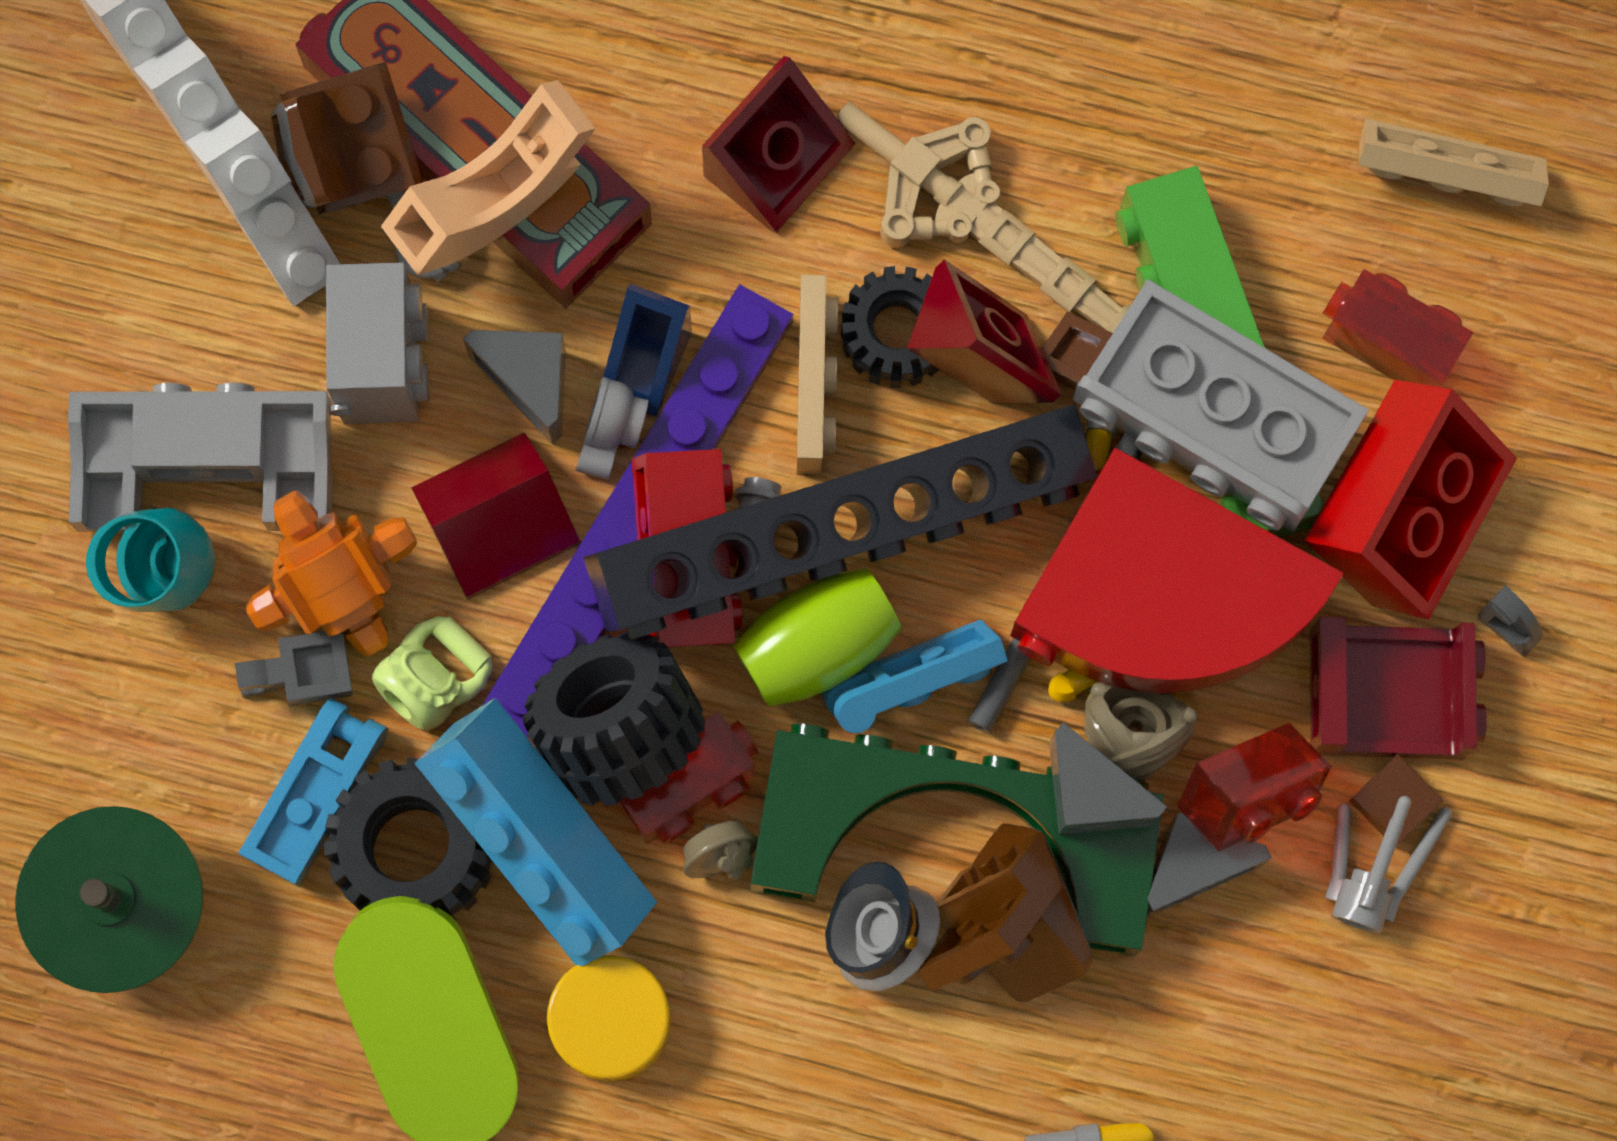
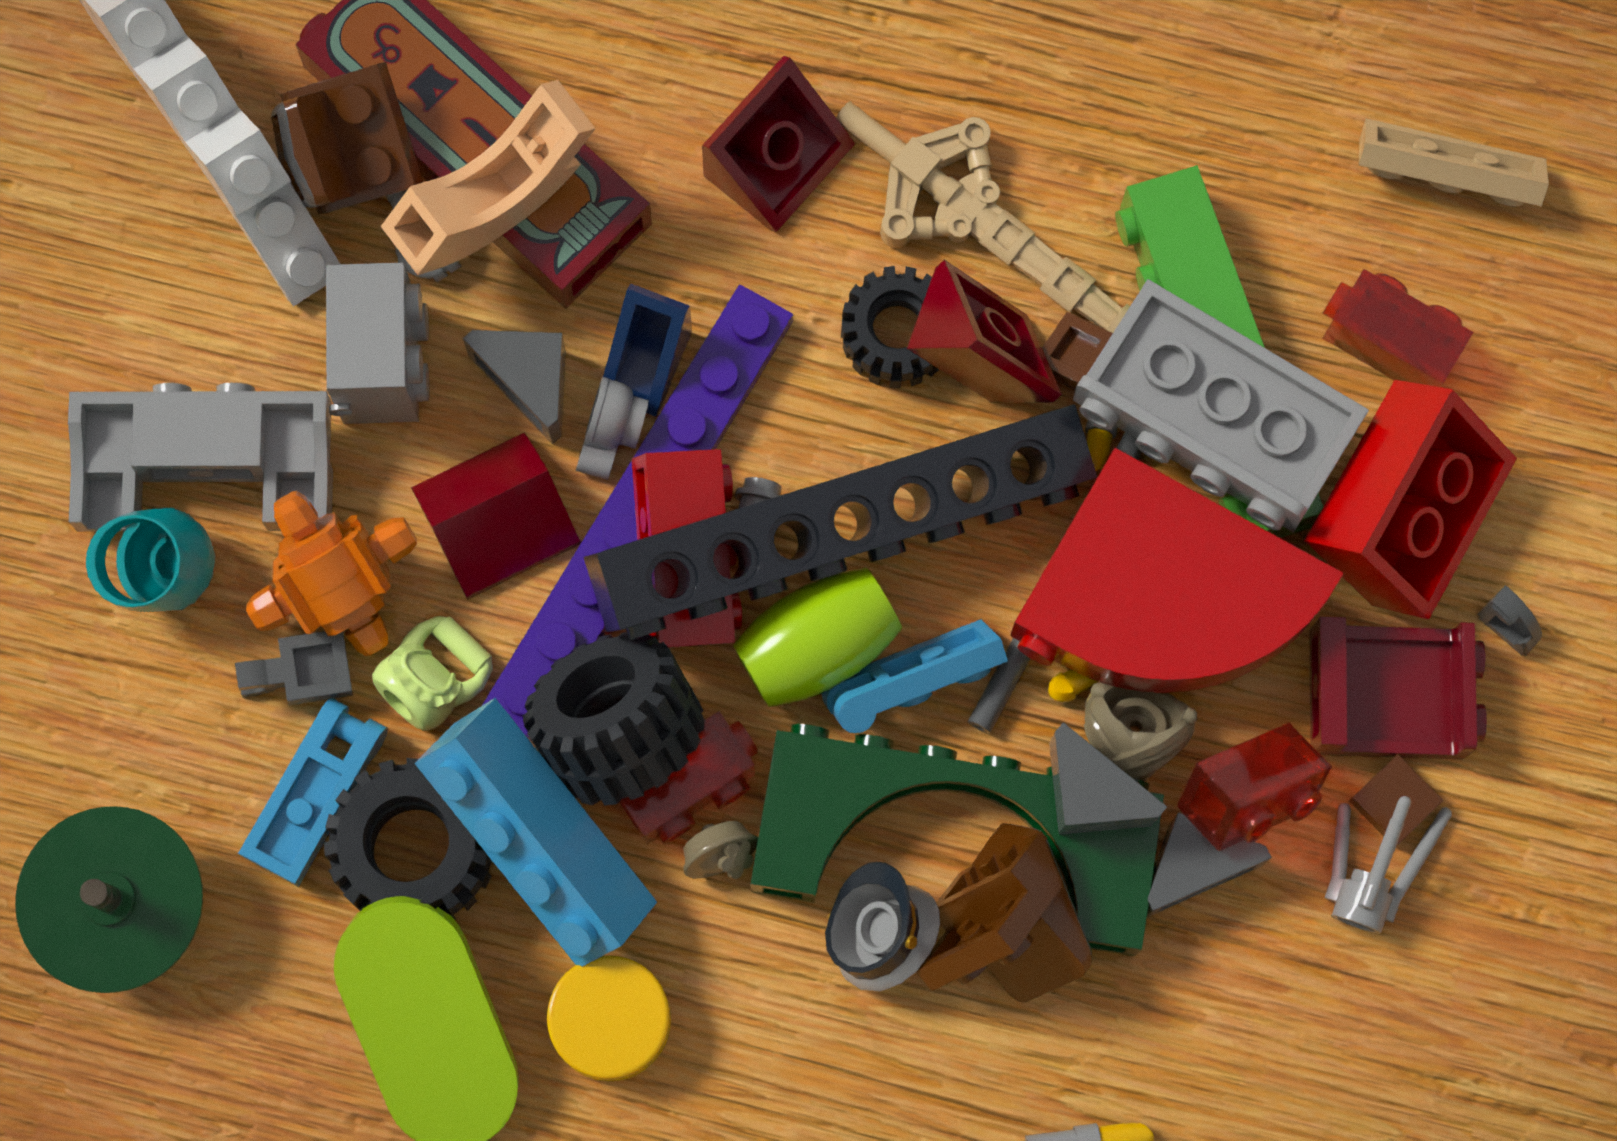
tan plate [797,275,838,475] -> none

